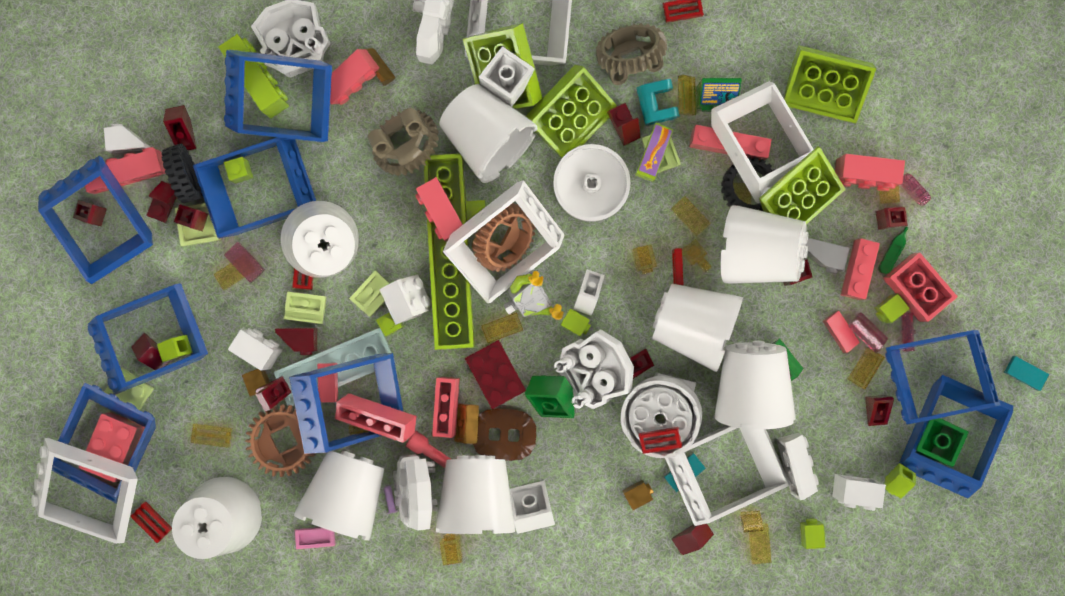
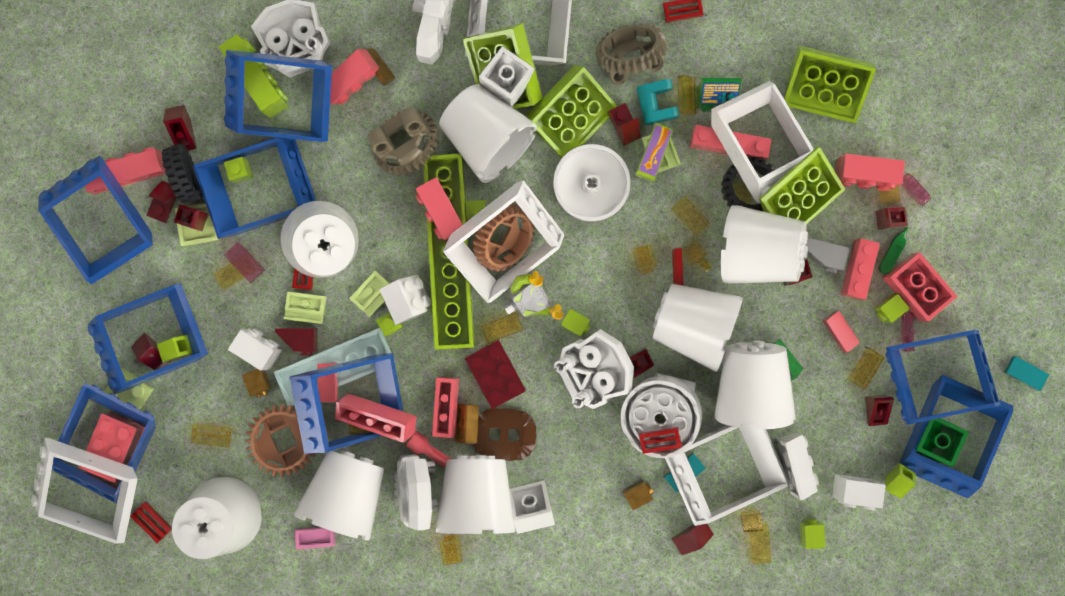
dark red slope [73,200,107,227] -> none
white slope [104,124,150,154] -> none
dark red slope [255,376,292,411] -> none
lavender piece [384,485,398,514] -> none
green slope [524,375,575,418] -> none
white slope [573,269,605,316] -> none
clear pink tile [849,312,888,353] -> none

